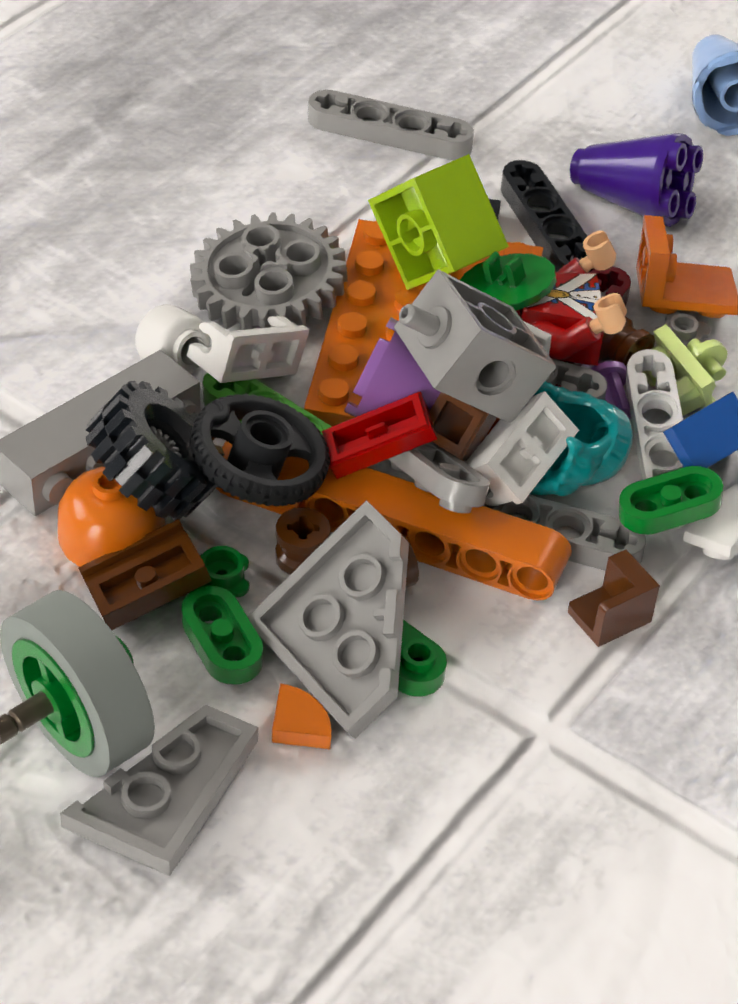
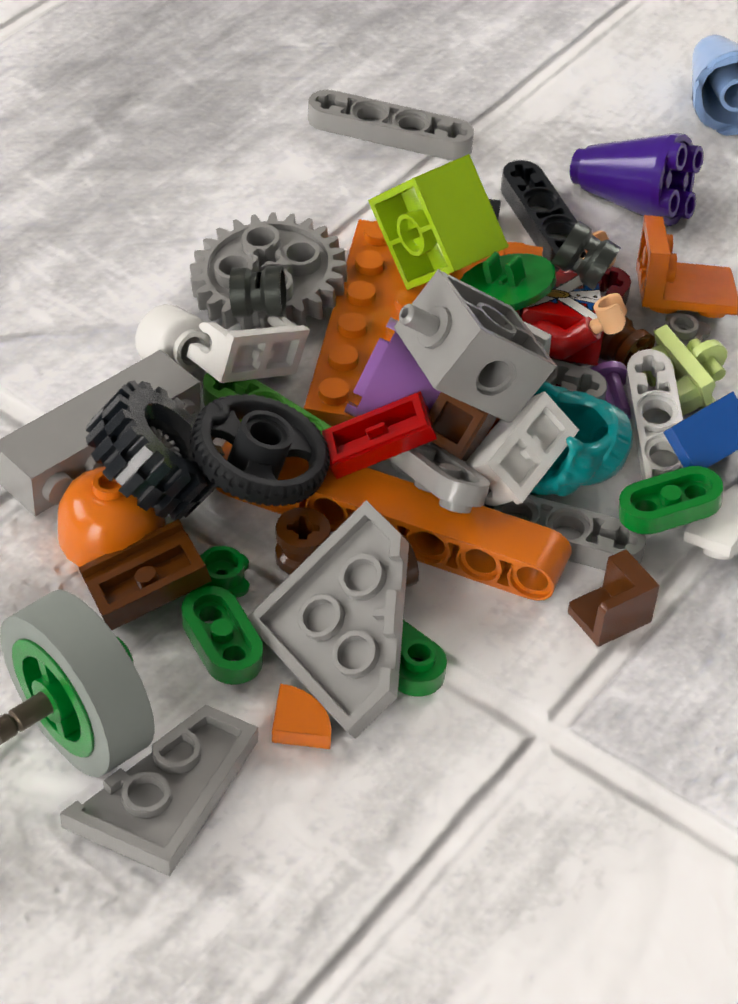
none -> pearl dark grey wheel [229,266,287,318]
none -> pearl dark grey wheel [551,221,621,290]

